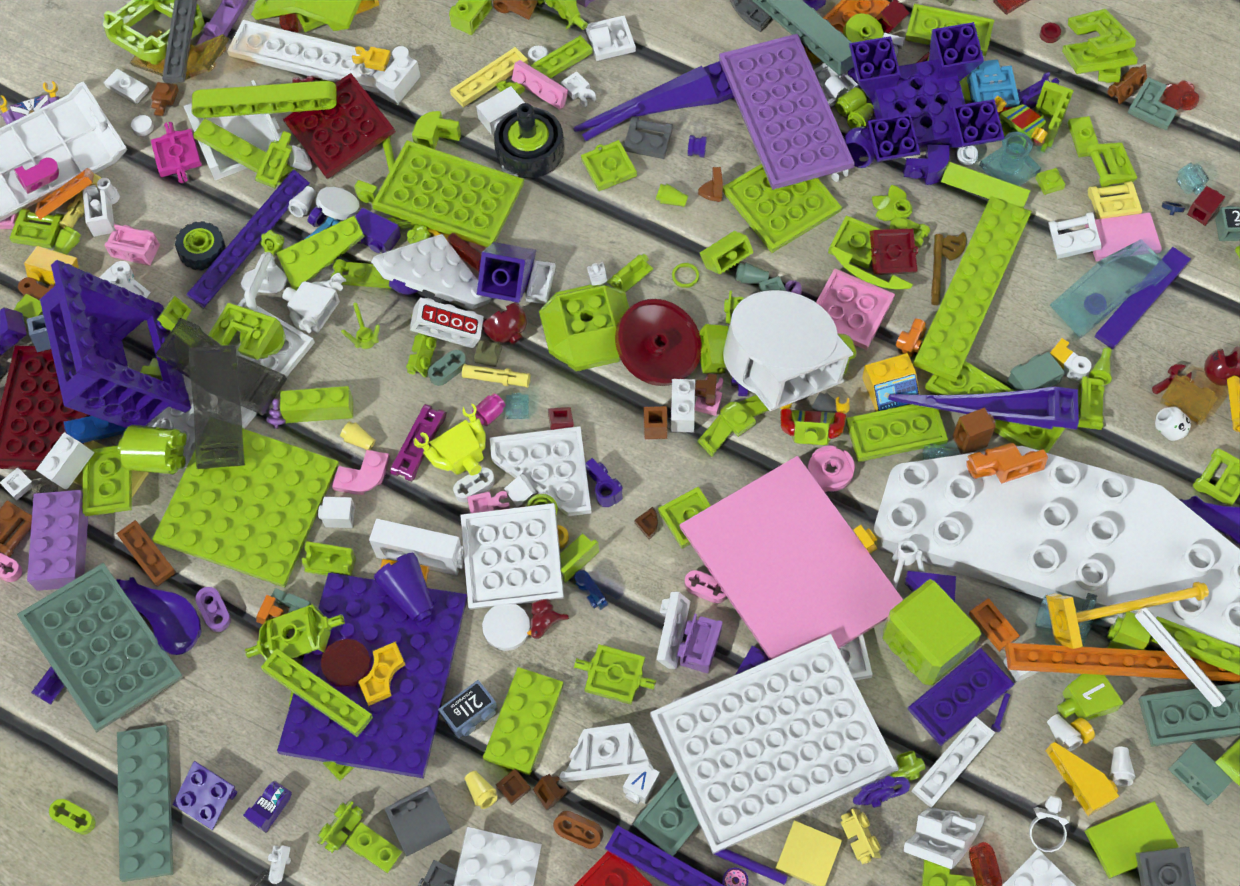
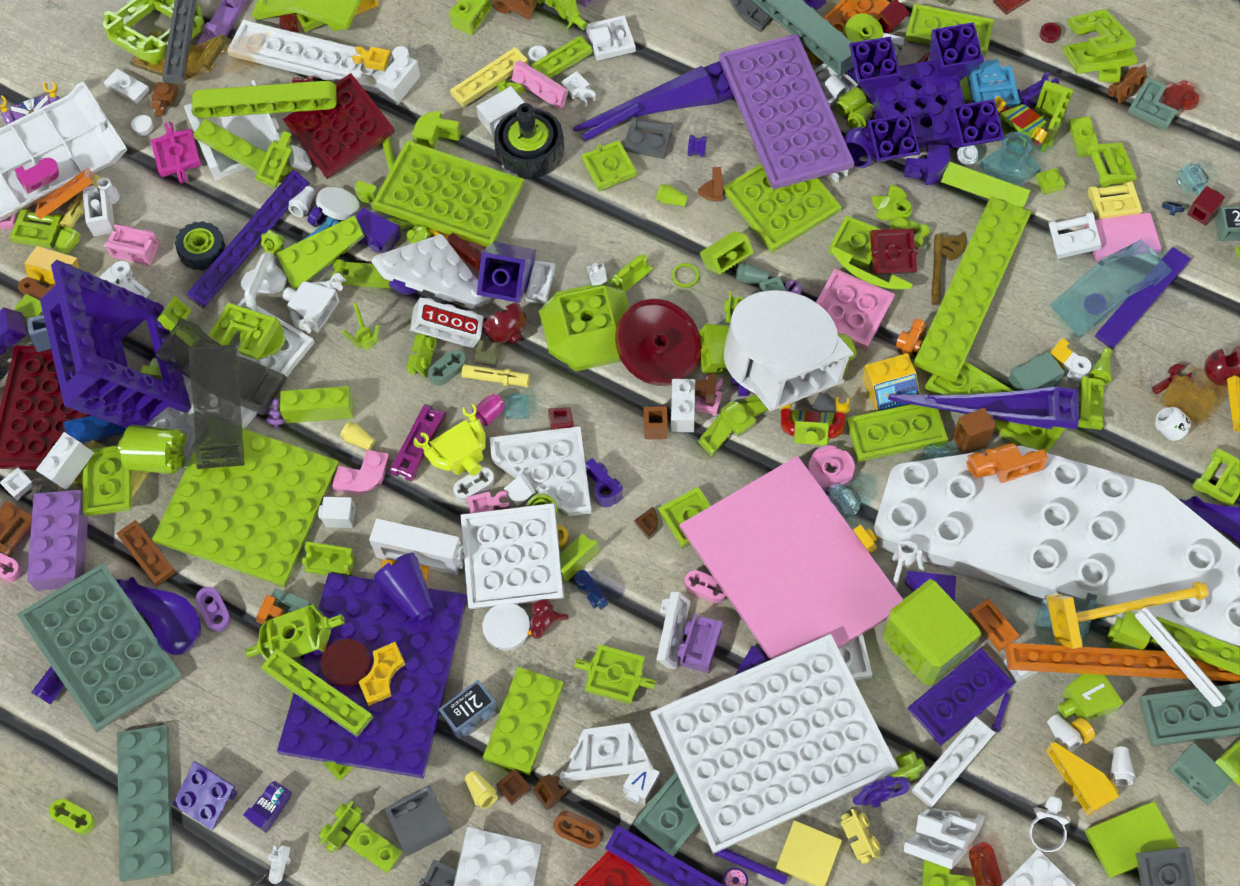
none -> clear light blue head [828,482,861,518]

